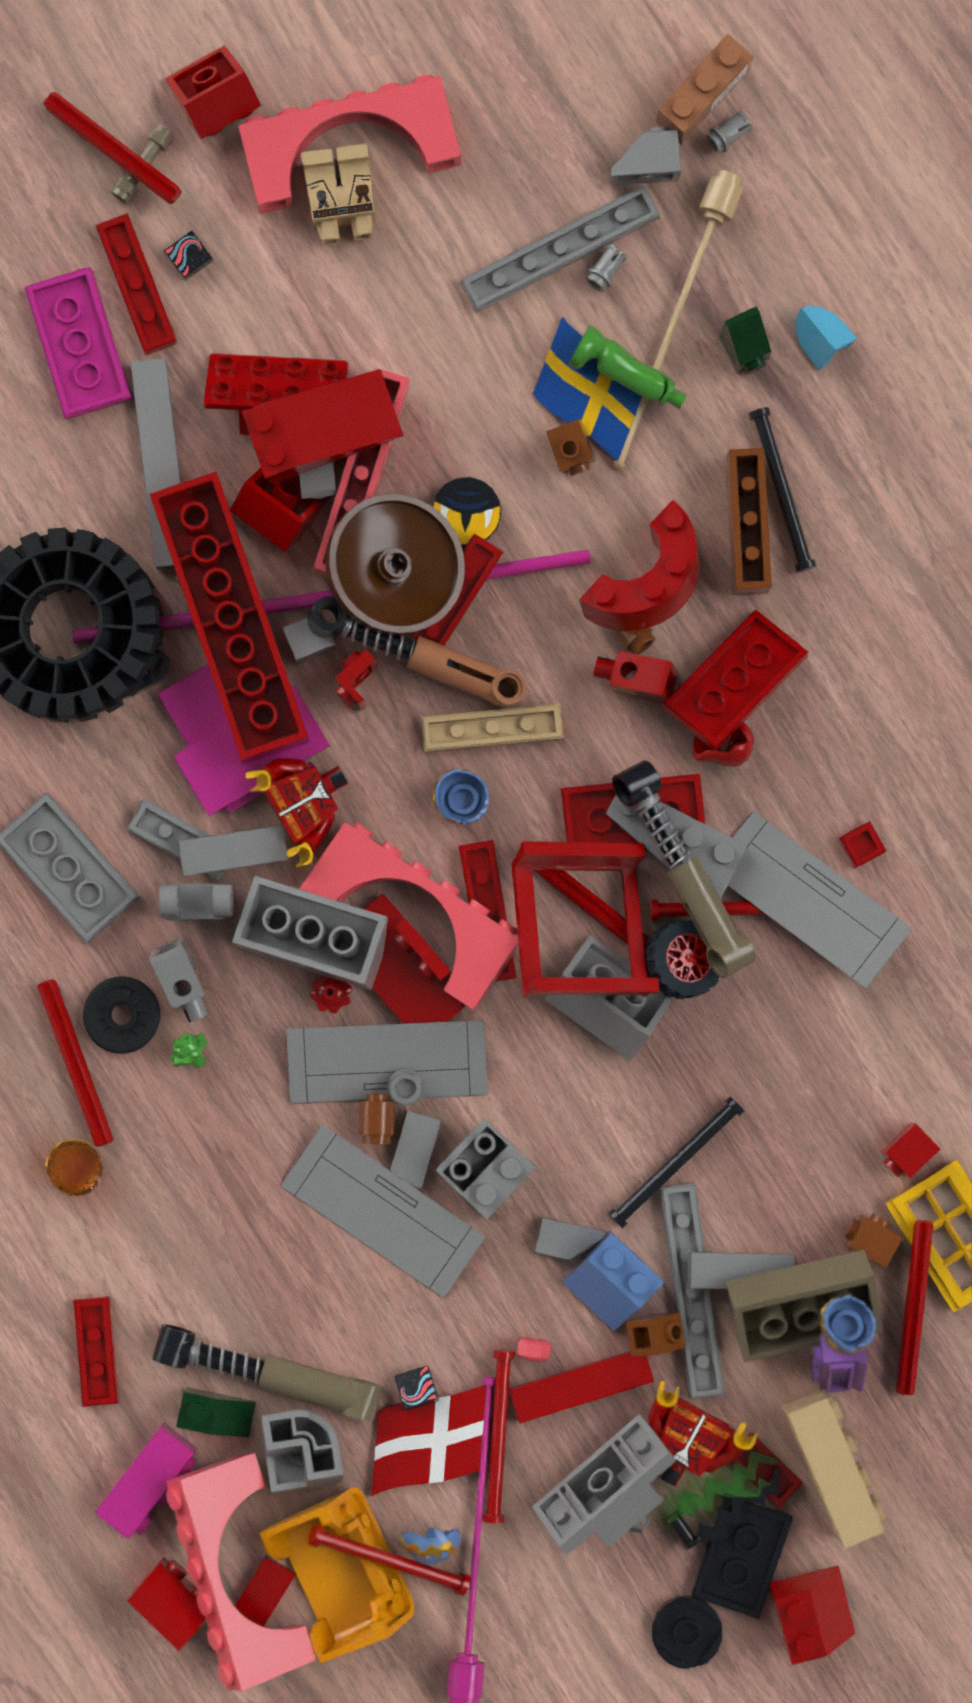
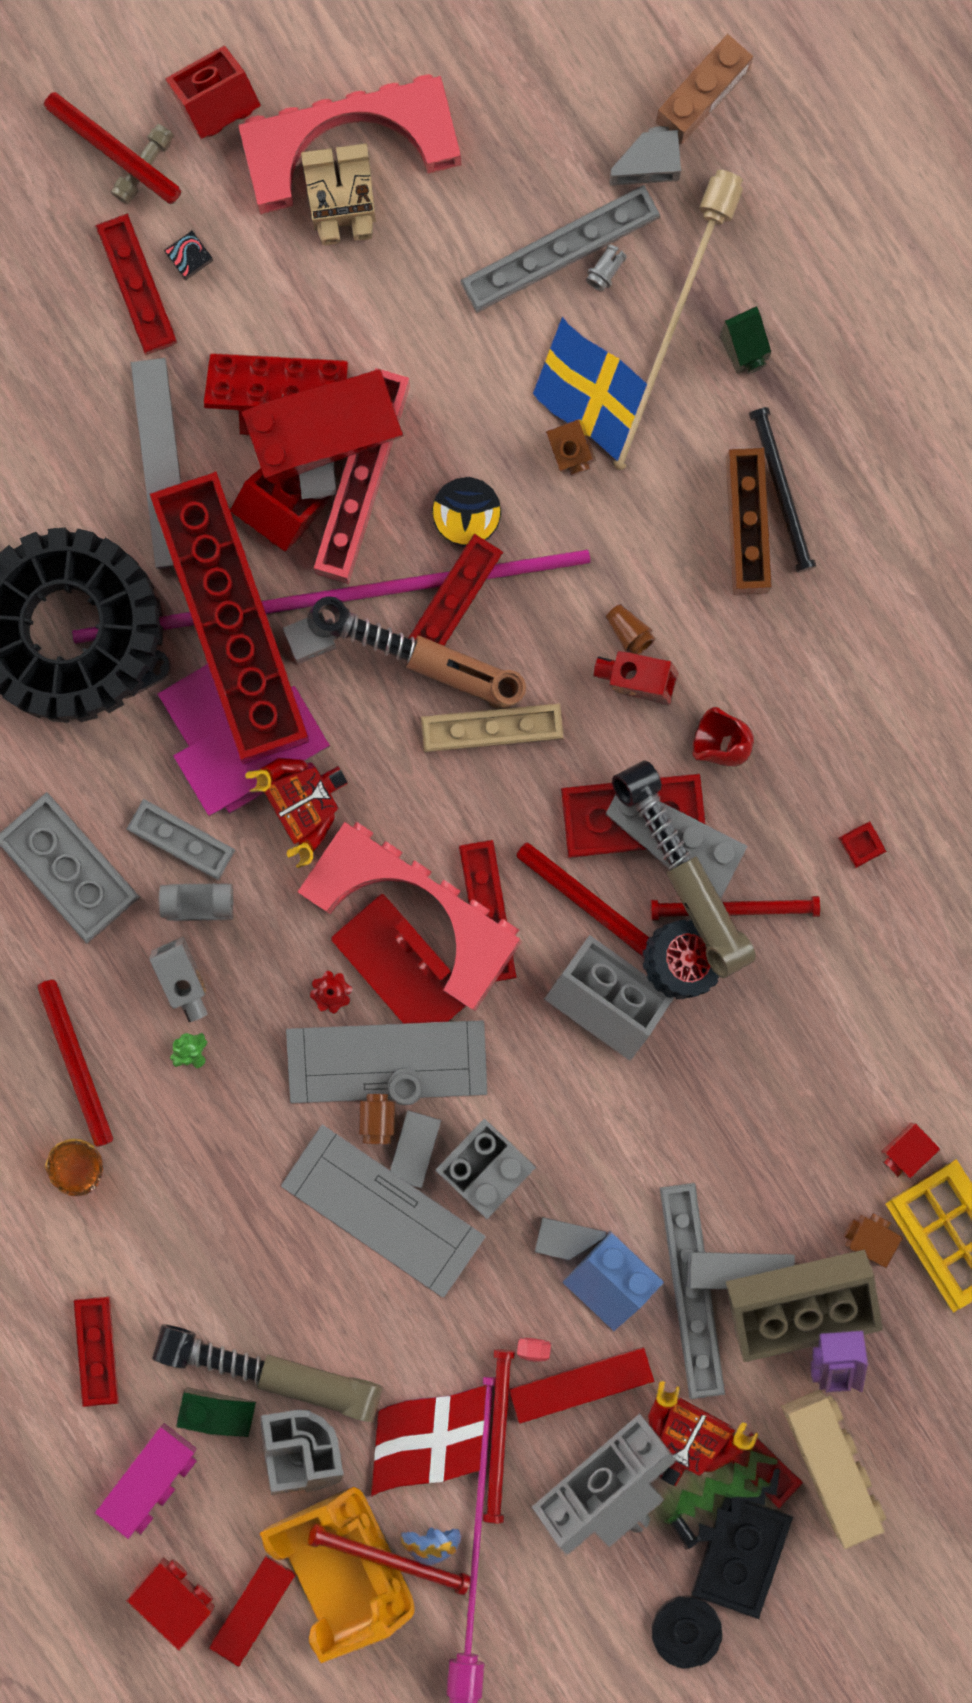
dark pink tile [24,266,132,420] -> none
black wheel [83,976,160,1054] -> none
coral arch [166,1452,316,1691] -> none
light grey tile [178,825,288,876] -> none
light grey slope [232,876,388,990] -> none
reddish brown dish [325,494,465,636] -> none
red bracket [335,649,378,711] -> none
tile [394,1365,439,1412] -> none
medium blue hair [433,768,489,826] -> none
red piece [511,841,660,997] -> none
bright green piece [568,325,686,409] -> none
red brick [579,500,700,631] -> none
black bar [608,1096,745,1228] -> none
dark orange brick [626,1312,686,1356] -> none
red tile [662,609,809,752] -> none
light grey pin [706,111,752,153] -> none
light grey sticker [728,812,912,988] -> none
red slope [770,1565,855,1665] -> none
medium azure brick [796,306,857,370] -> none
medium blue hair [820,1295,876,1353] -> none
red axle [896,1220,934,1395] -> none

